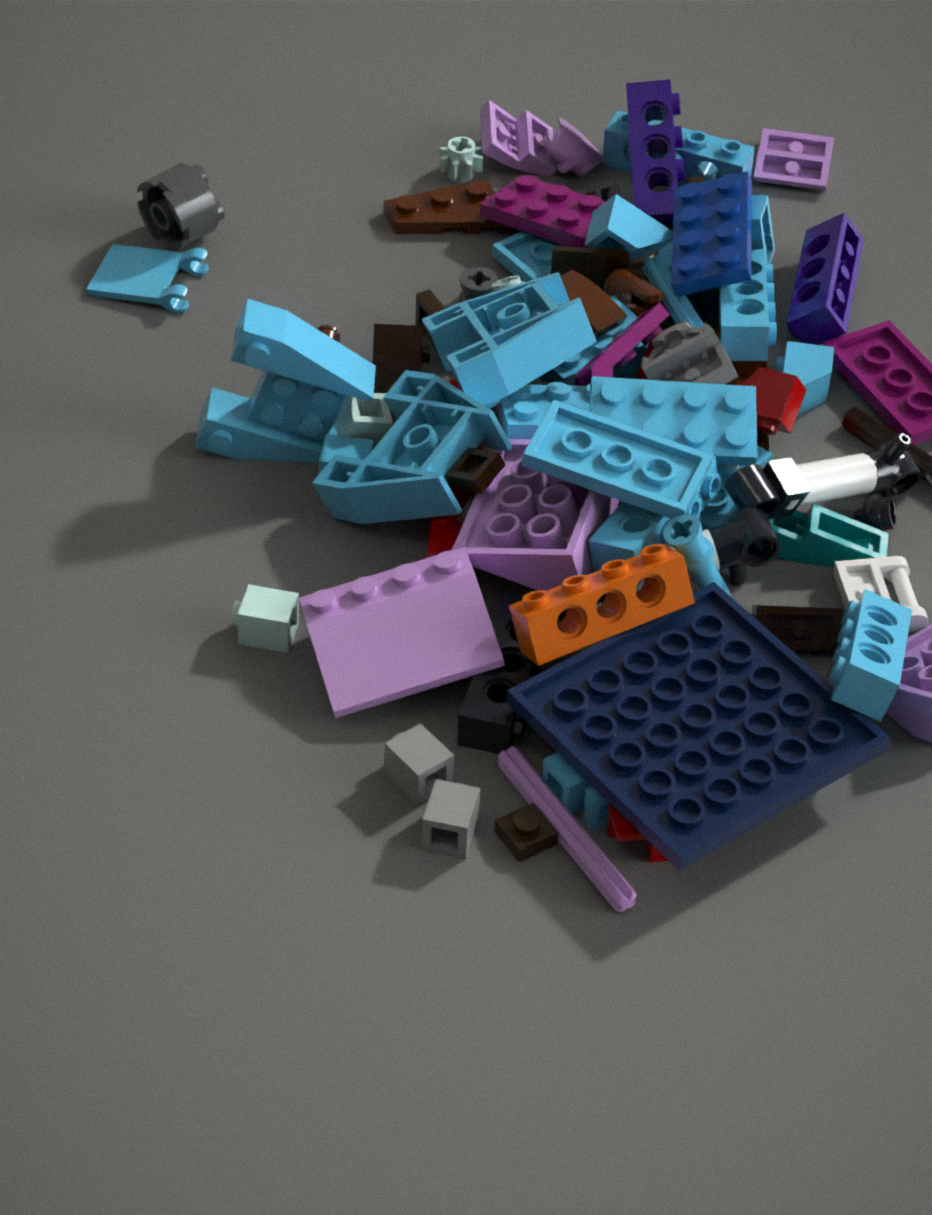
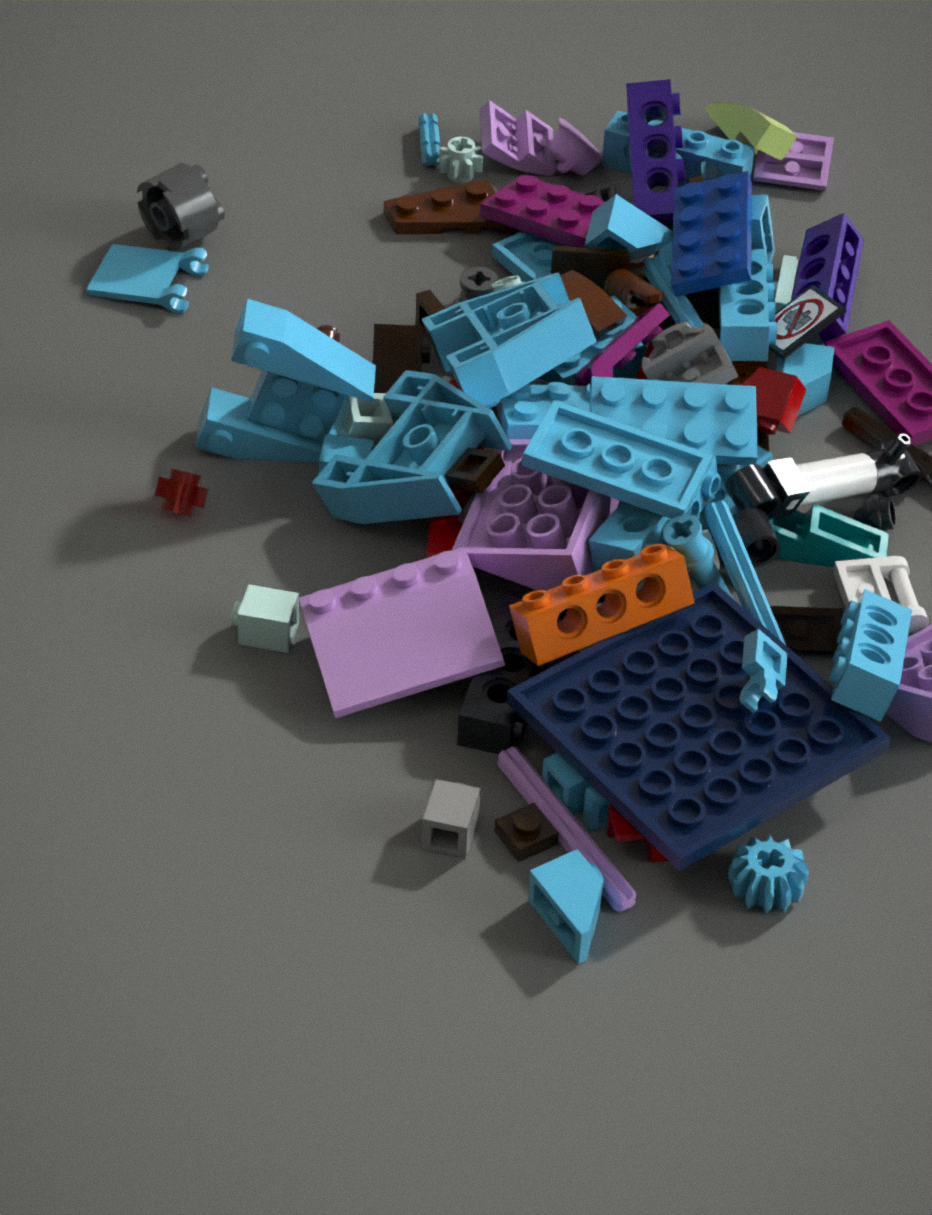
light grey brick [384,723,454,806] -> none
none -> clear red gear [154,468,208,516]
none -> medium azure axle [418,113,440,167]
none -> medium azure slope [528,849,604,964]
none -> medium azure axle [704,500,786,645]
none -> yellowish green slope [705,102,798,161]
none -> medium azure gear [728,834,809,915]
none -> medium azure plate [740,629,787,713]
none -> piece [769,285,847,359]
none -> light aqua plate [773,255,798,313]

